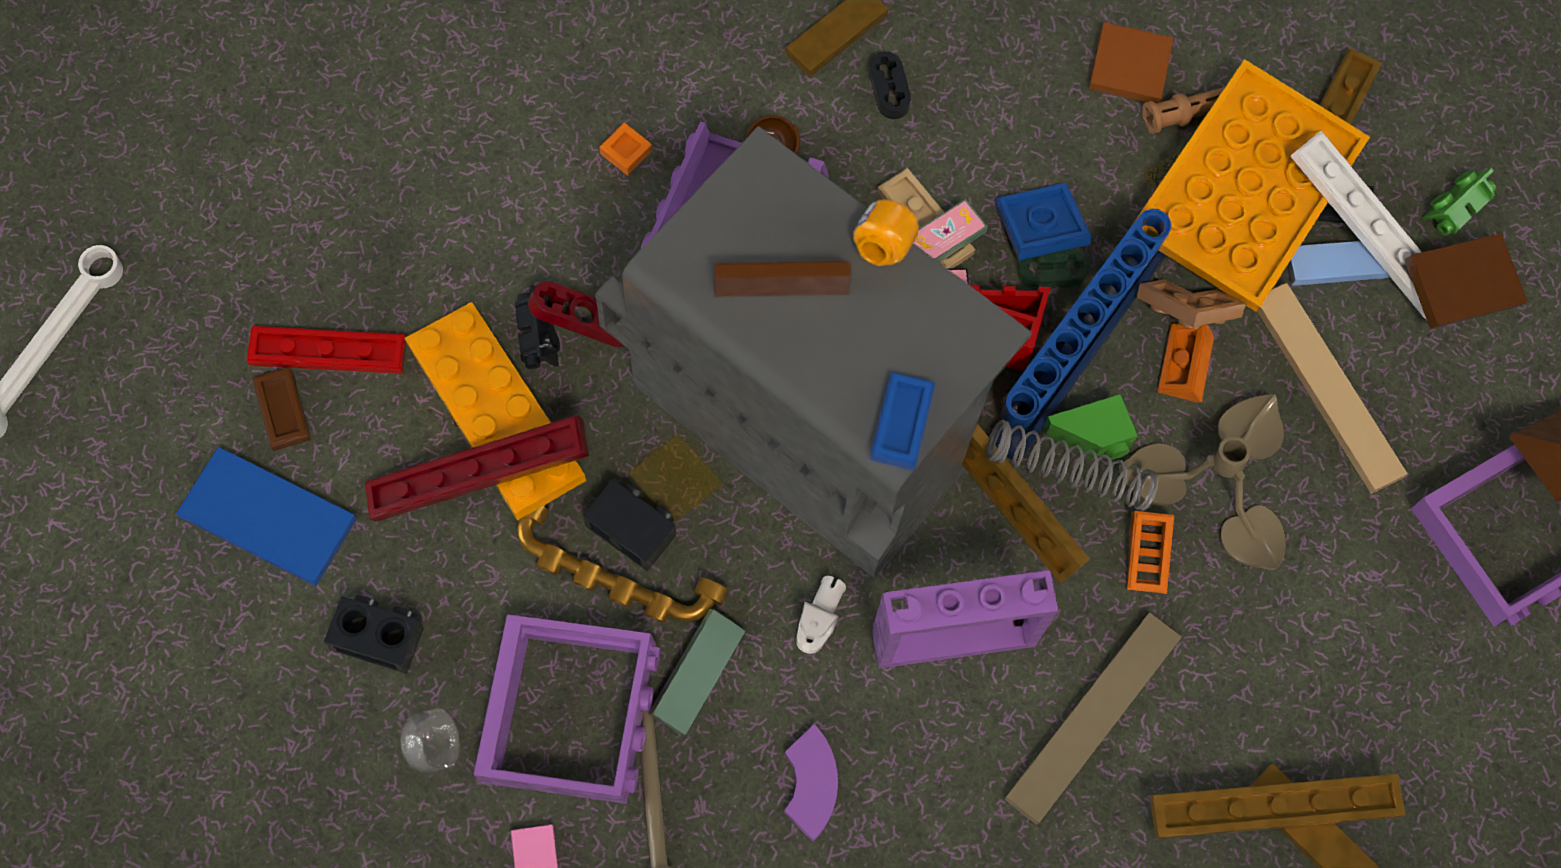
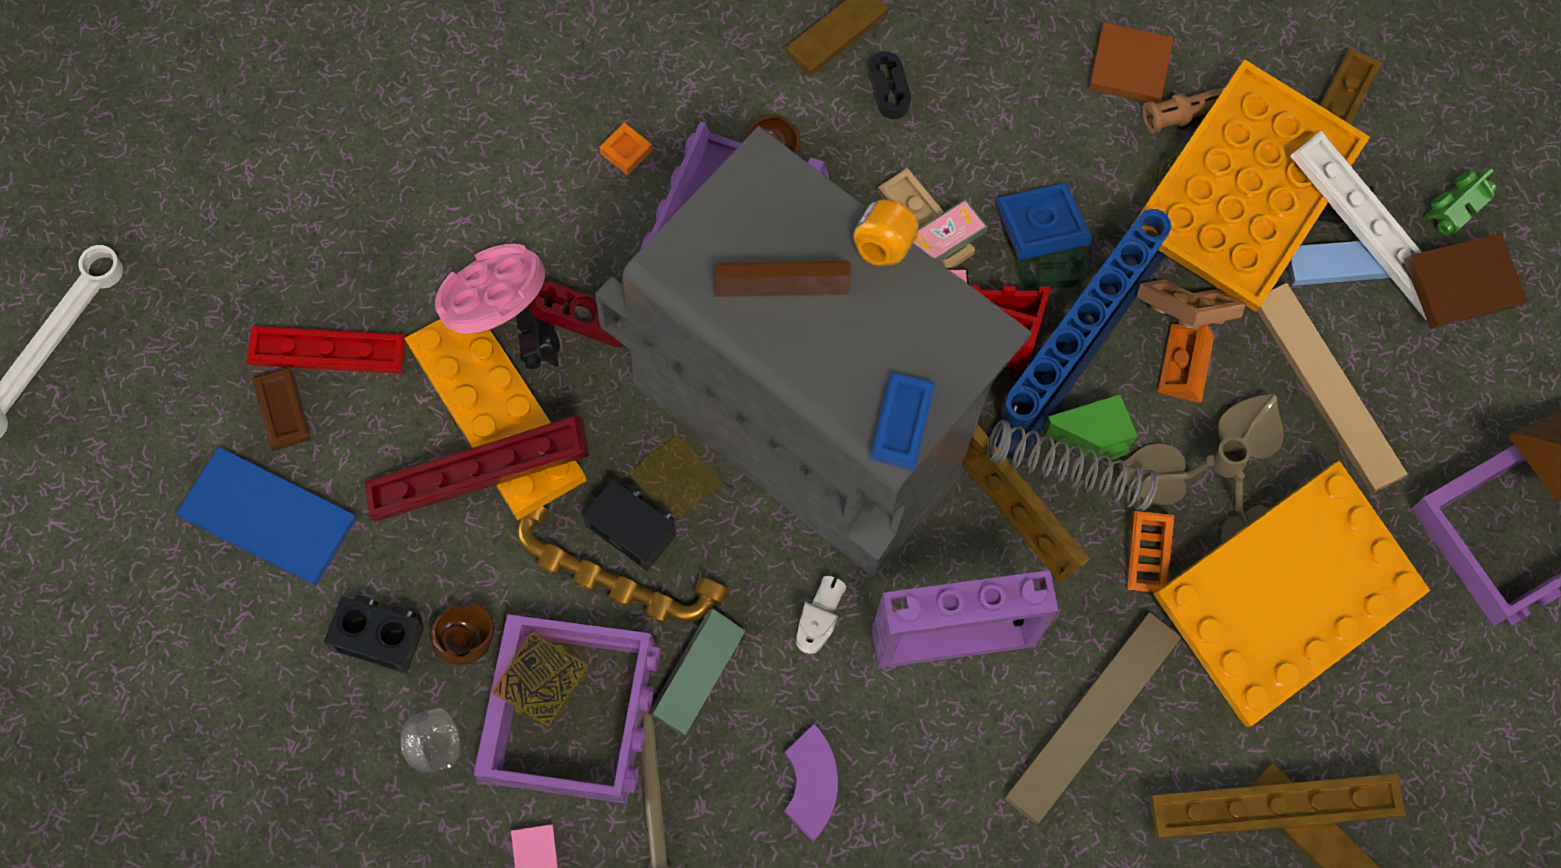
none -> reddish brown hair [429,602,495,665]
none -> bright pink tile [435,244,545,333]
none -> clear yellow piece [492,631,589,729]
none -> light orange plate [1153,460,1431,727]

